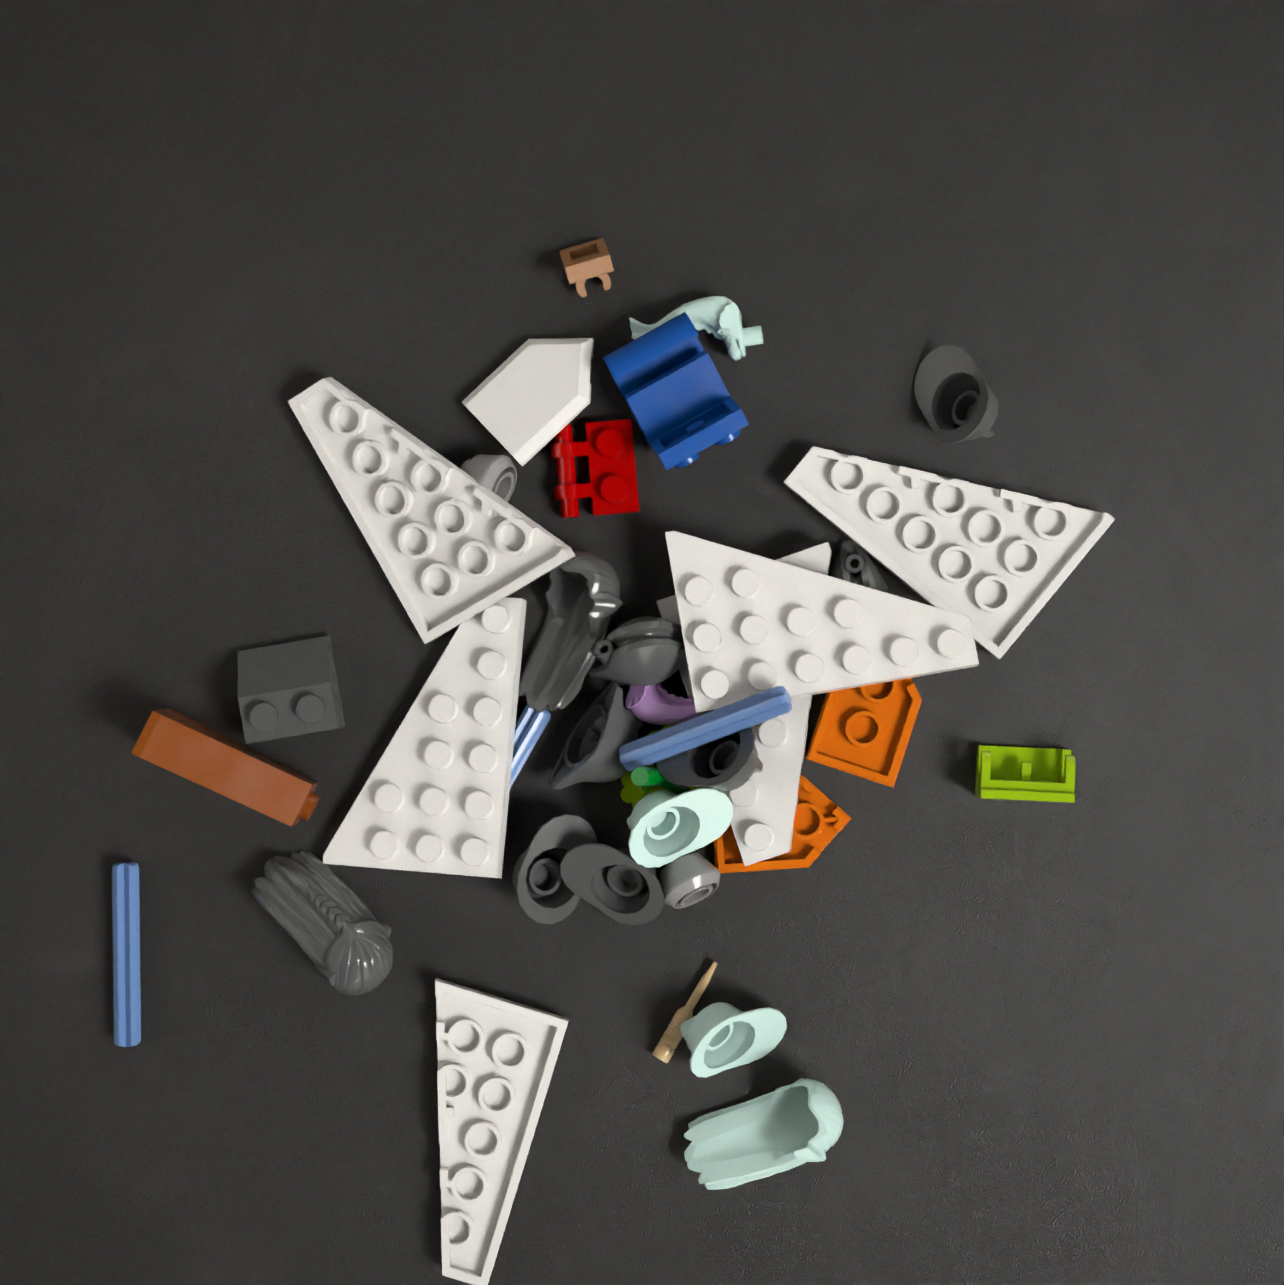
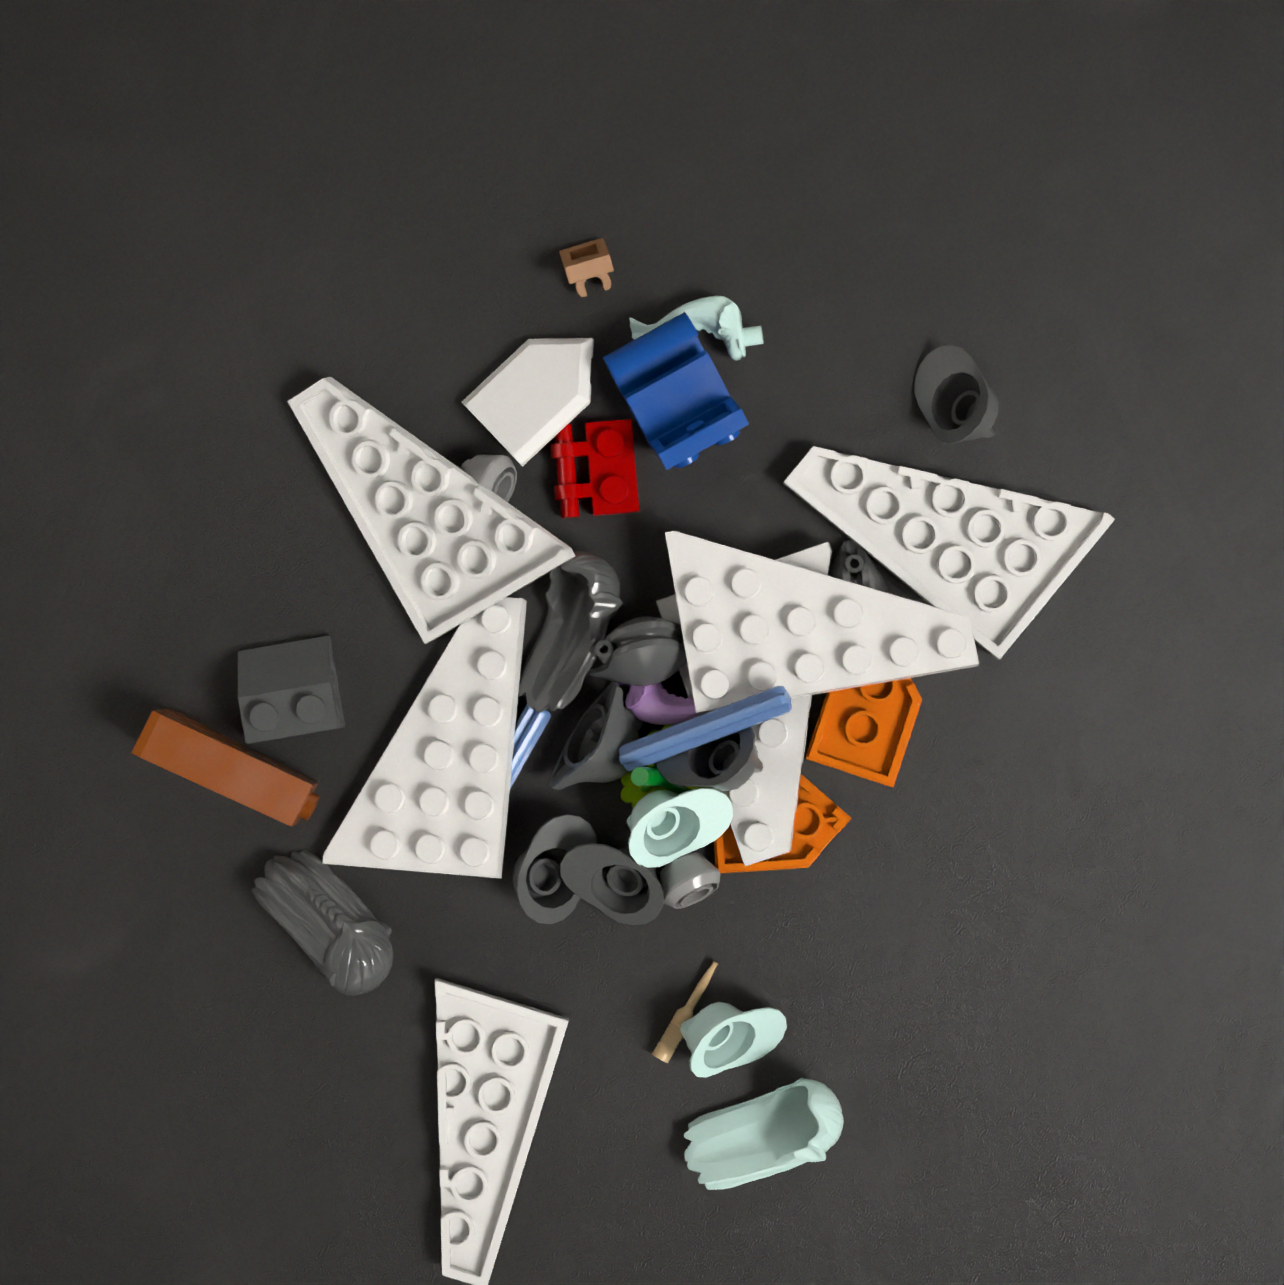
medium blue axle [112,862,141,1047] -> none
lime hinge [975,745,1076,803] -> none

